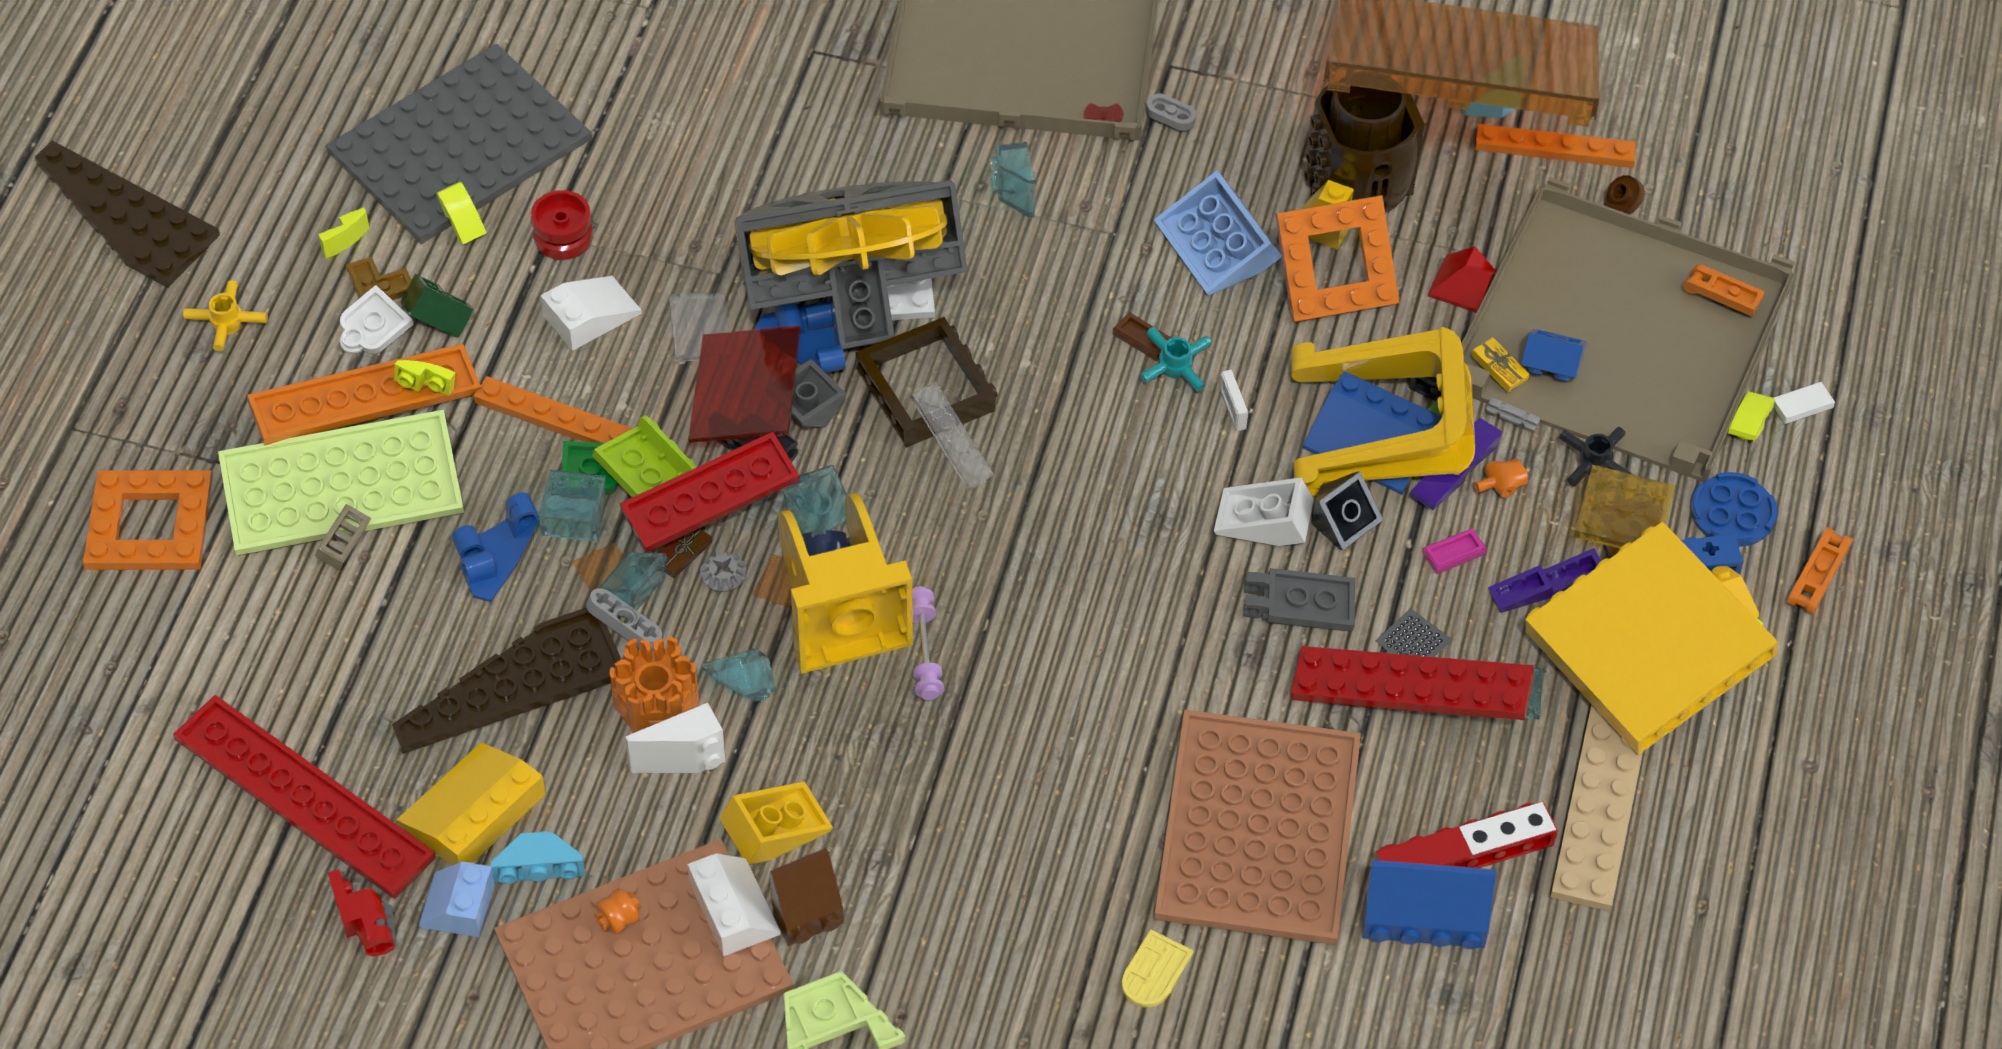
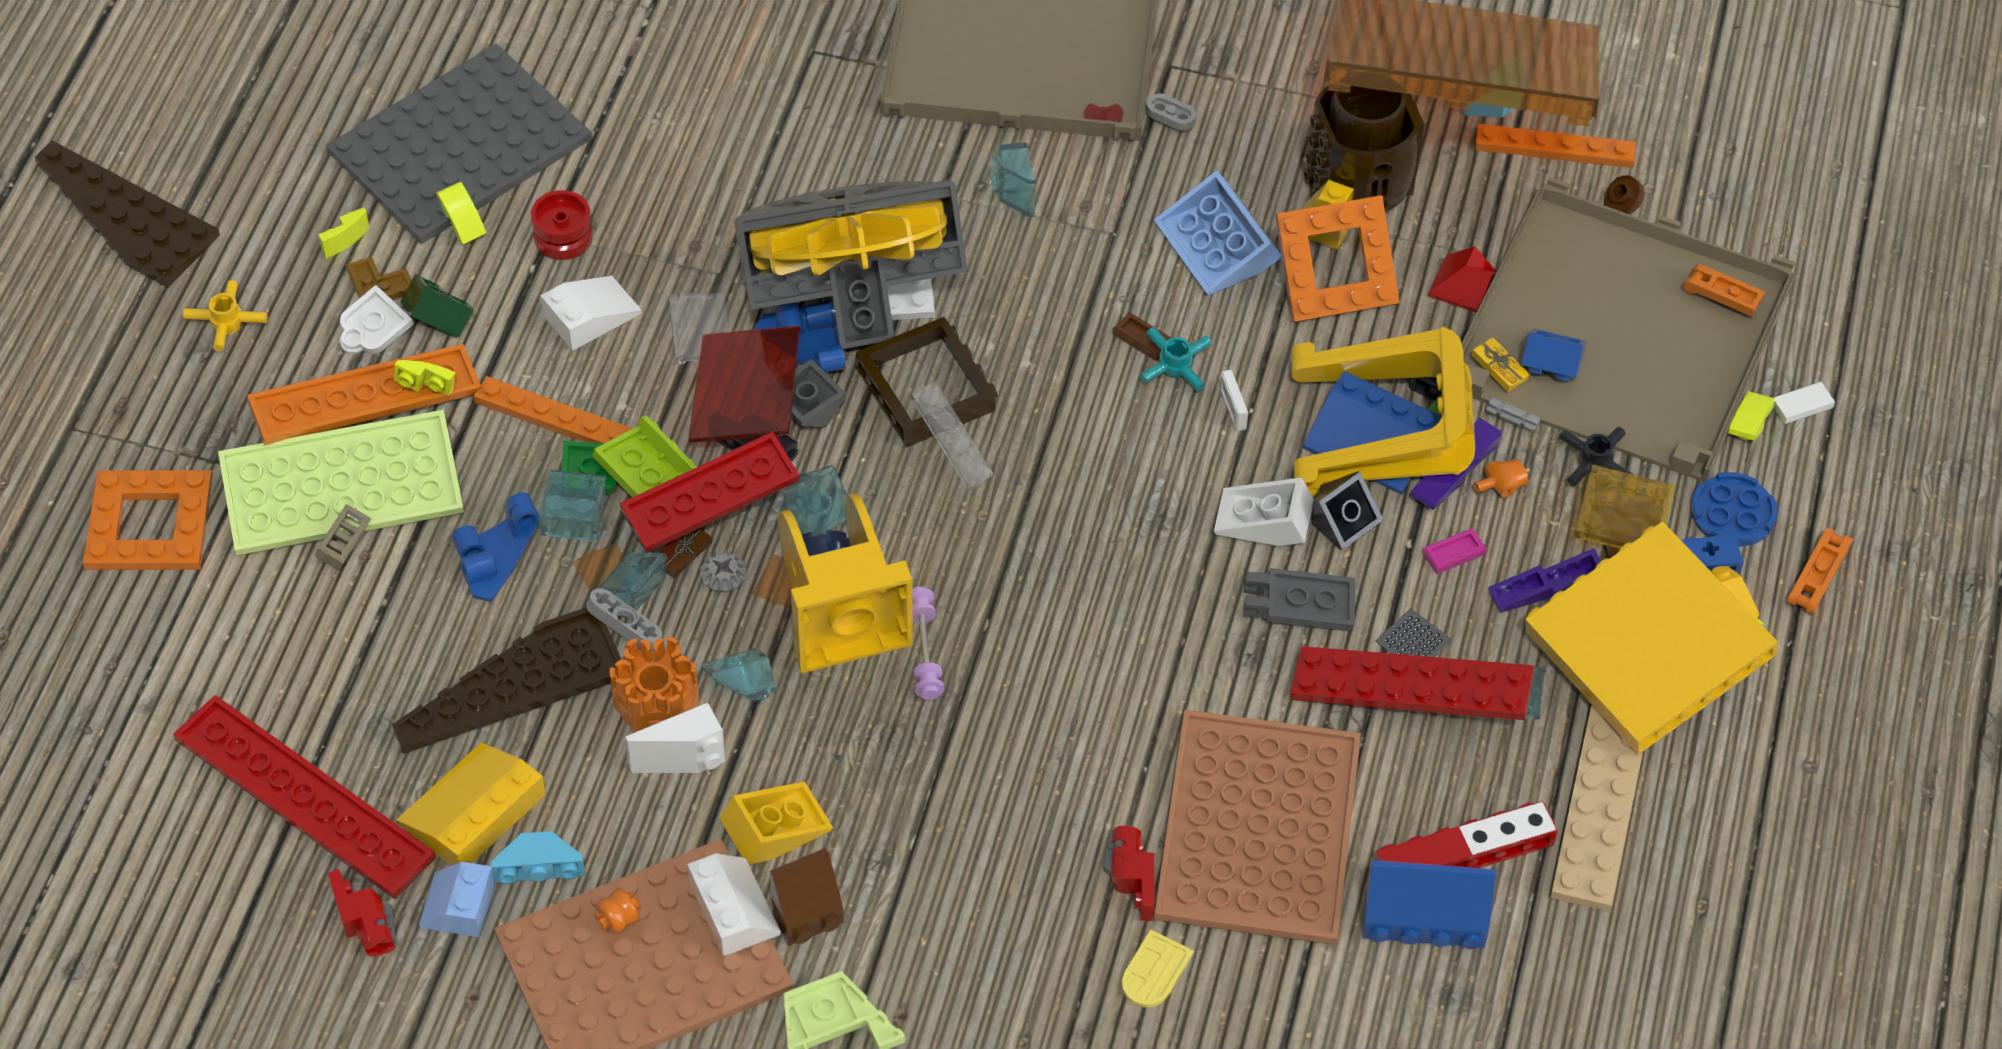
none -> red plate [1103,826,1154,921]

